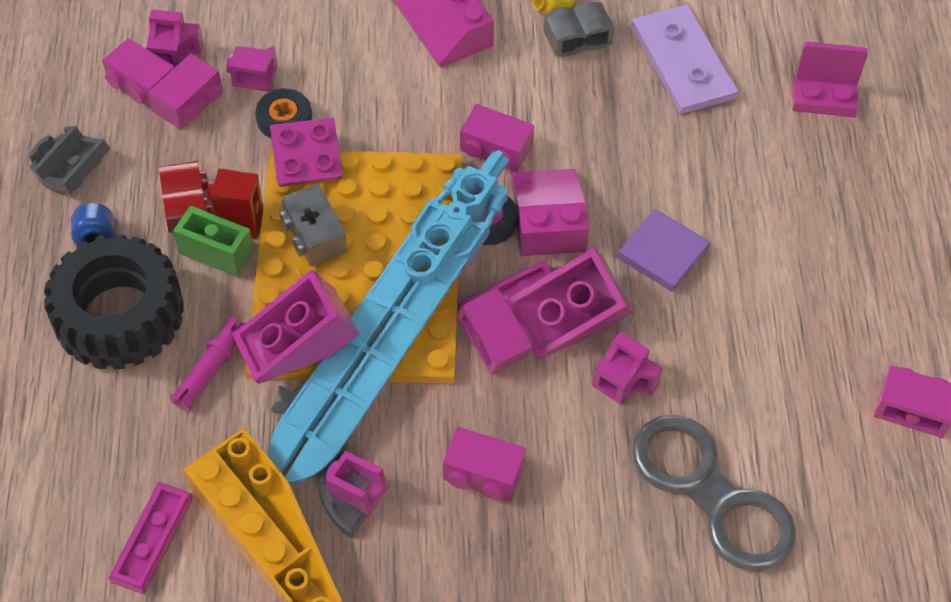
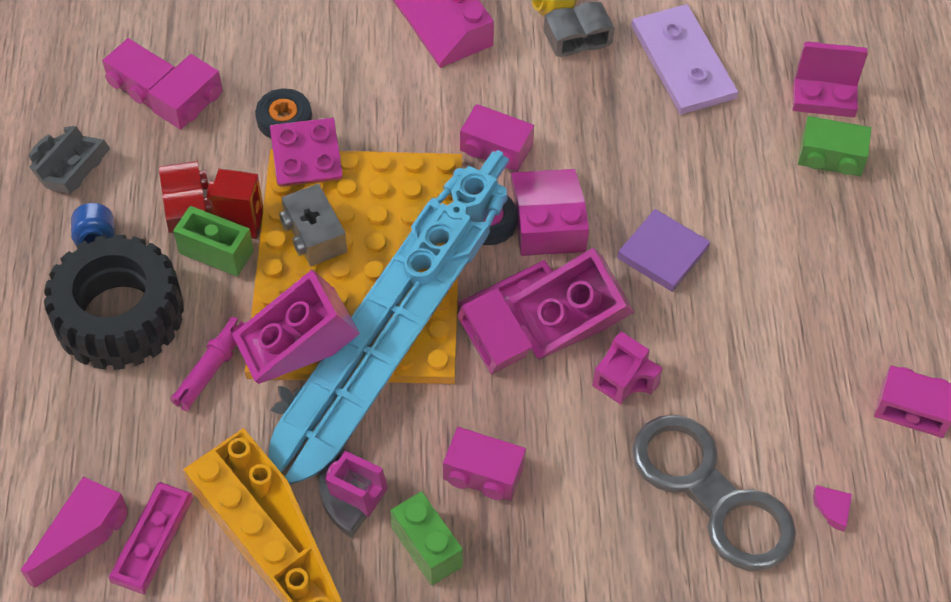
dark pink brick [146,9,204,67] -> none
dark pink window [226,45,277,92] -> none
none -> dark pink slope [21,476,128,588]
none -> bright green brick [390,491,463,586]
none -> bright green brick [798,116,872,176]
none -> dark pink tile [813,485,852,532]

